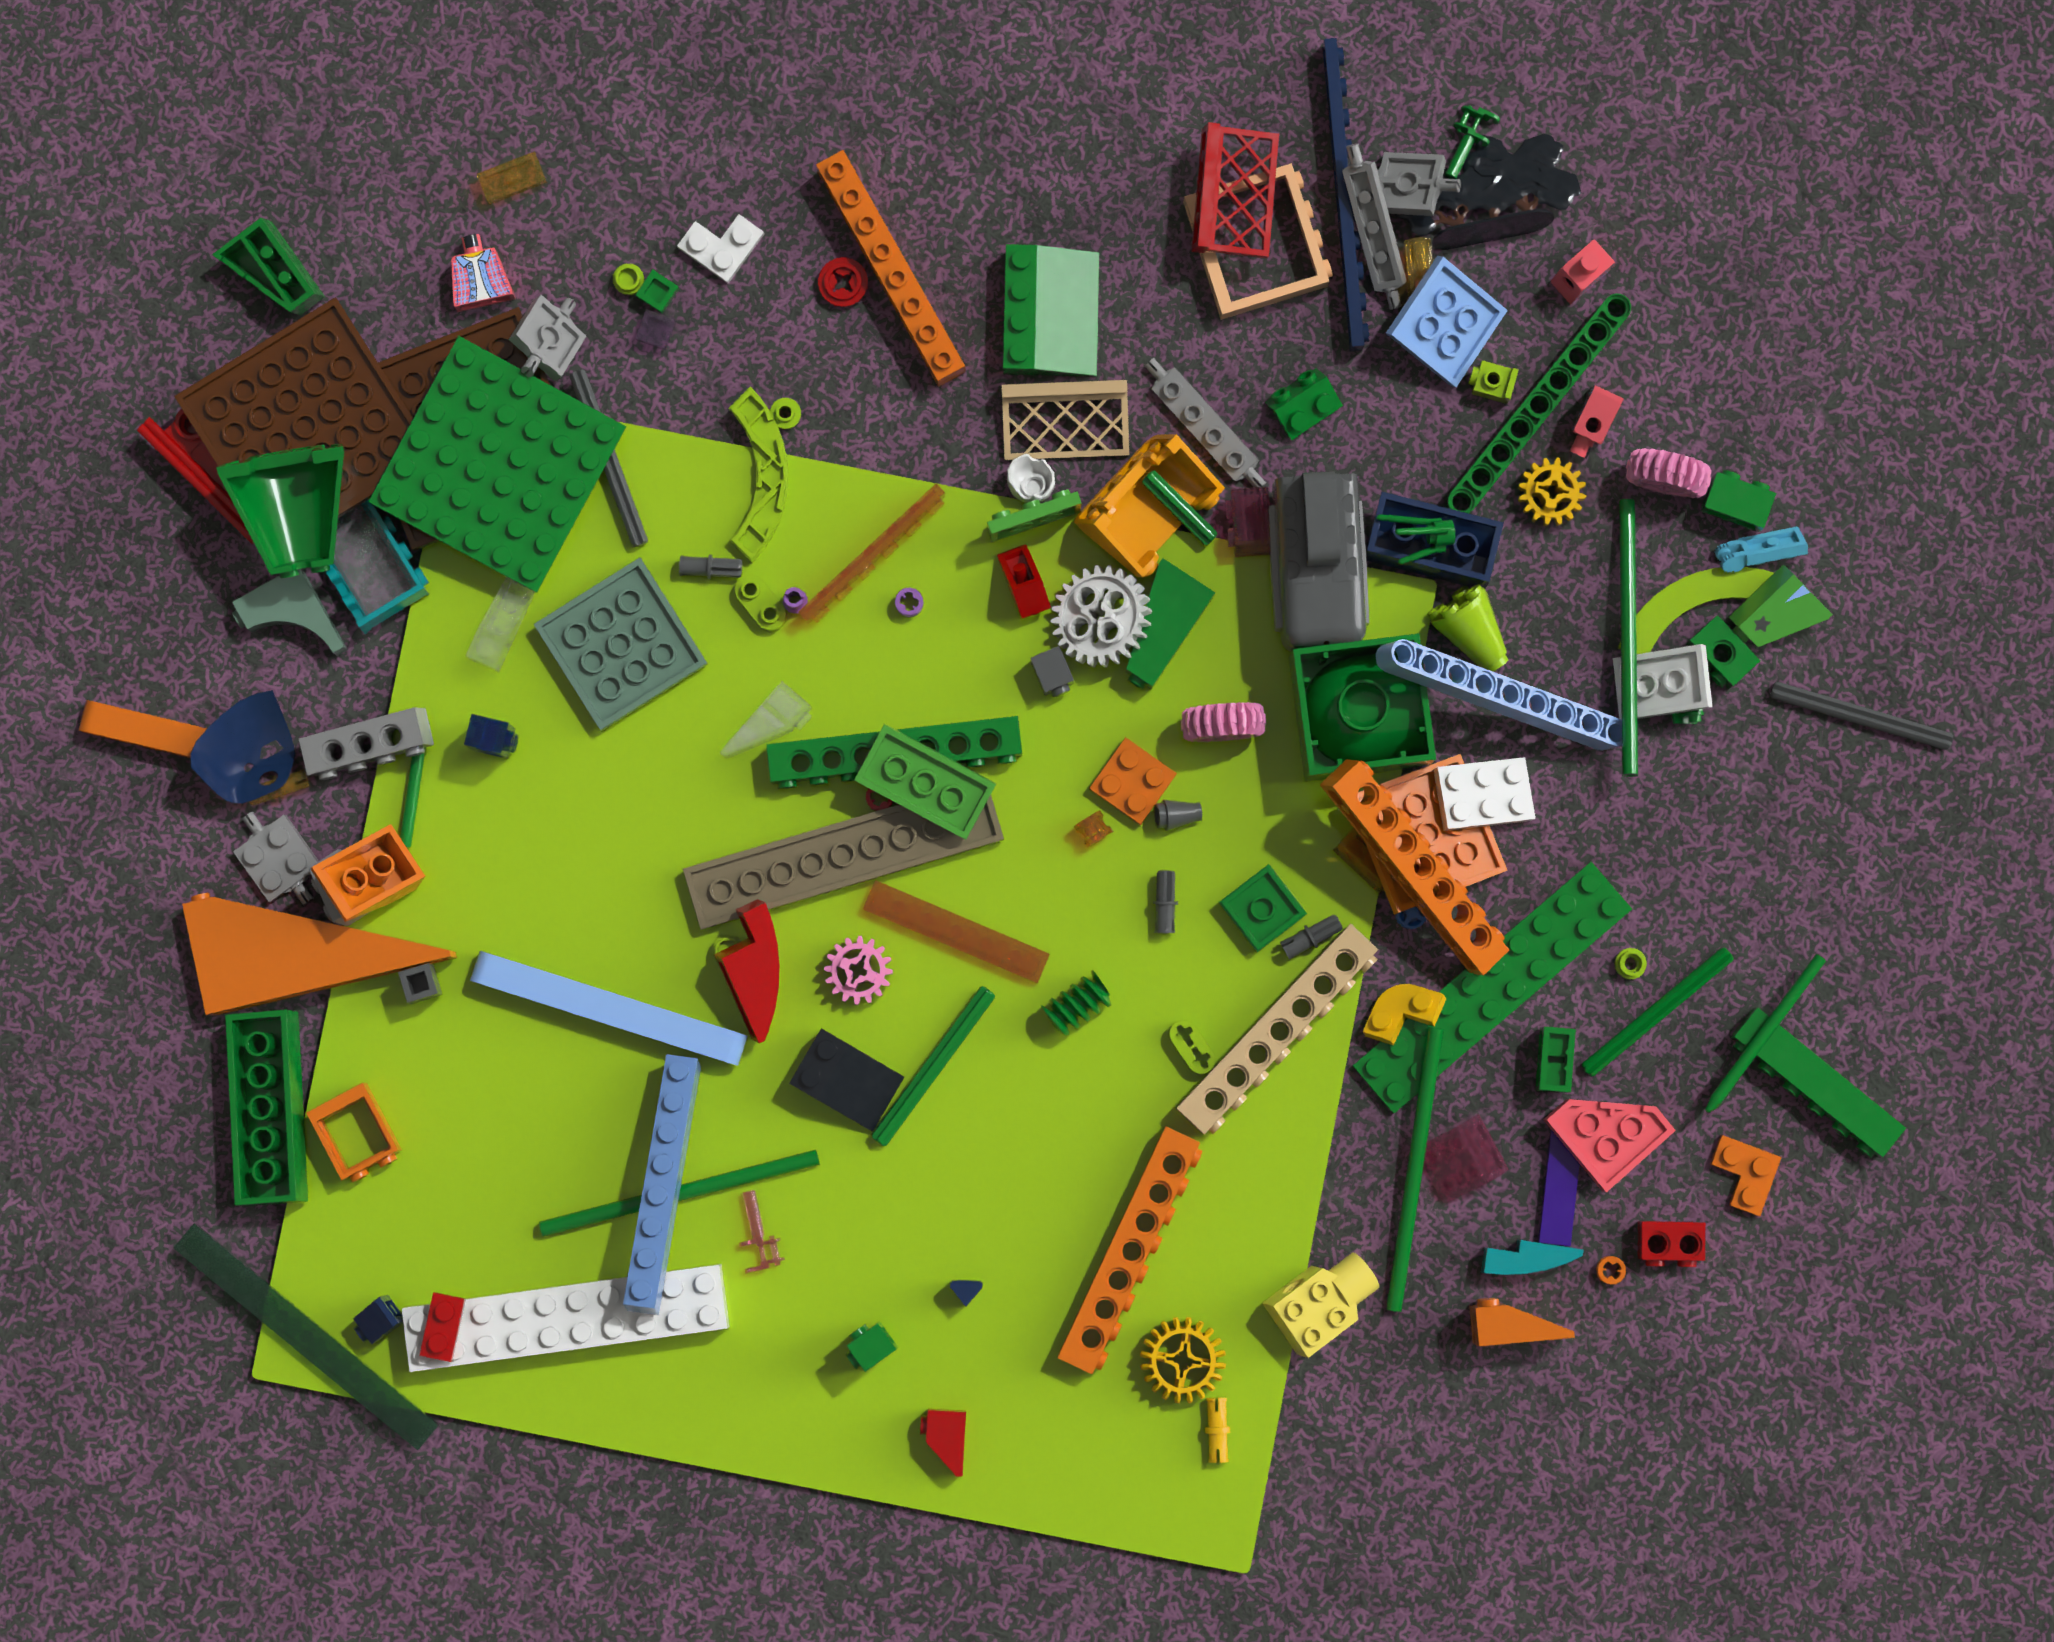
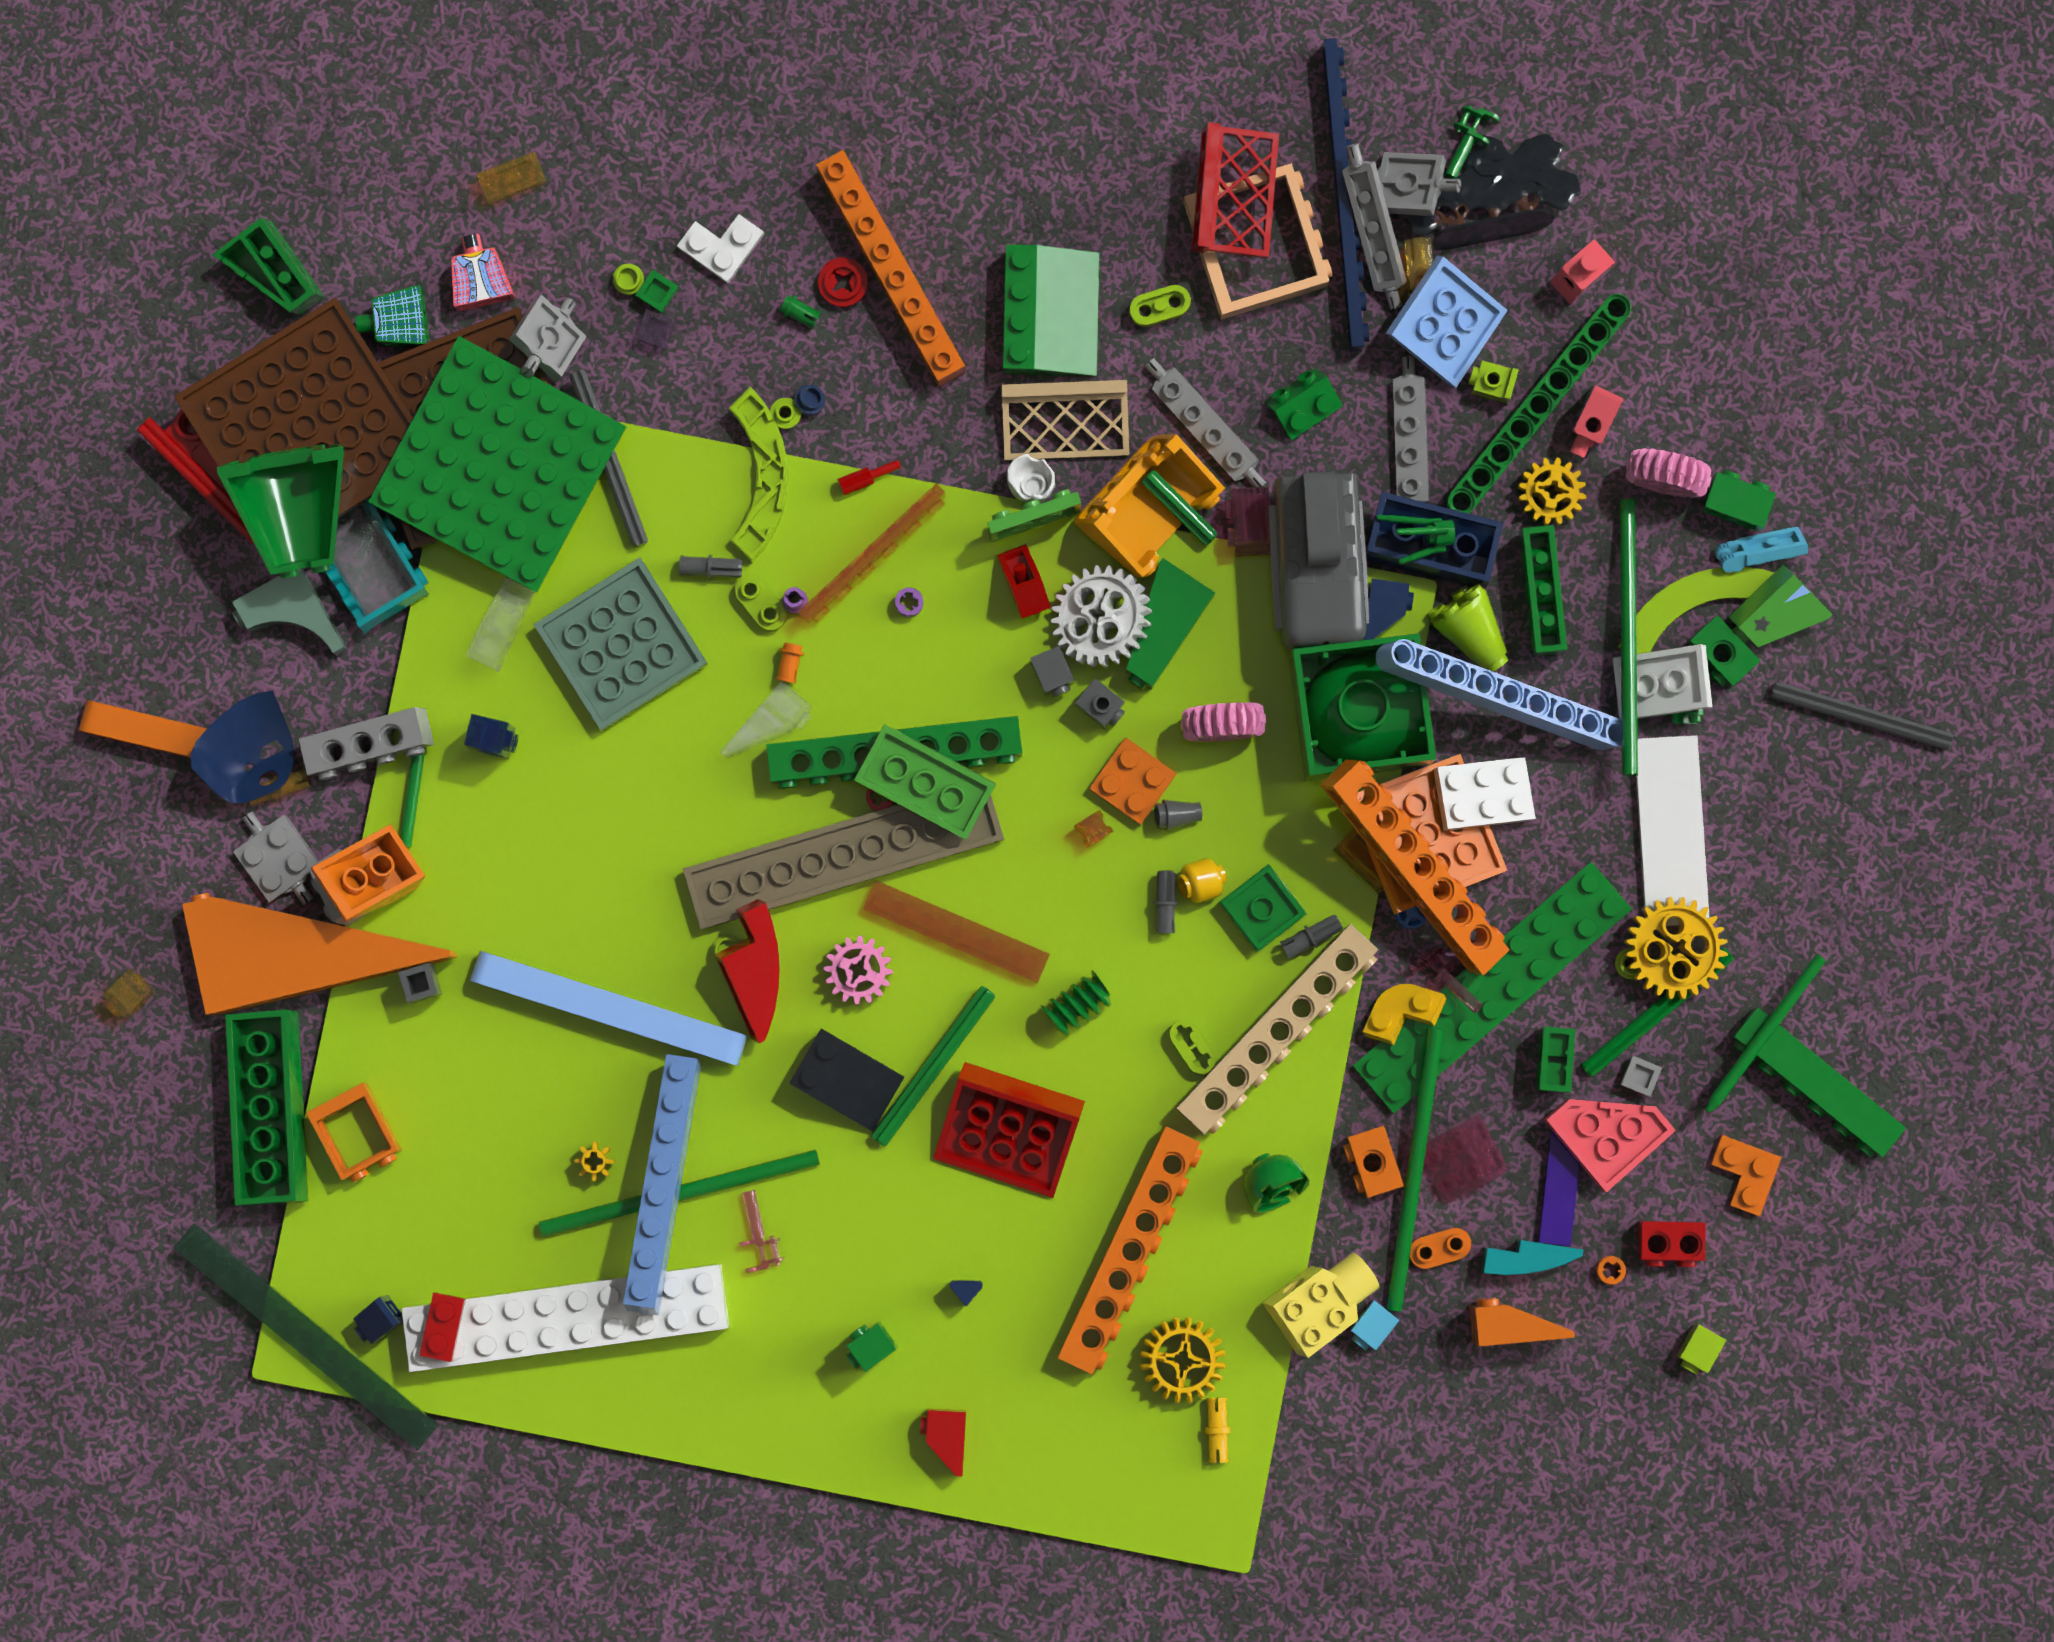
none -> clear yellow brick [103,968,157,1018]
none -> green torso [355,285,429,349]
none -> yellow gear [574,1141,615,1181]
none -> orange pin [776,643,804,684]
none -> green pin [779,295,821,330]
none -> dark blue plate [794,385,825,416]
none -> red axle [837,460,901,496]
none -> red slope [933,1062,1085,1198]
none -> dark grey brick [1075,679,1125,729]
none -> lime plate [1129,285,1191,327]
none -> yellow head [1177,858,1227,903]
none -> green cylinder [1244,1153,1310,1213]
none -> orange brick [1343,1126,1404,1198]
none -> medium azure brick [1349,1300,1399,1351]
none -> dark blue slope [1362,578,1414,640]
none -> light grey plate [1393,356,1430,503]
none -> clear pink piece [1409,947,1482,1013]
none -> orange plate [1410,1228,1471,1269]
none -> green brick [1519,525,1568,657]
none -> light grey plate [1620,1056,1662,1097]
none -> yellow gear [1624,897,1728,999]
none -> white tile [1636,735,1709,926]
none -> lime brick [1676,1323,1727,1375]

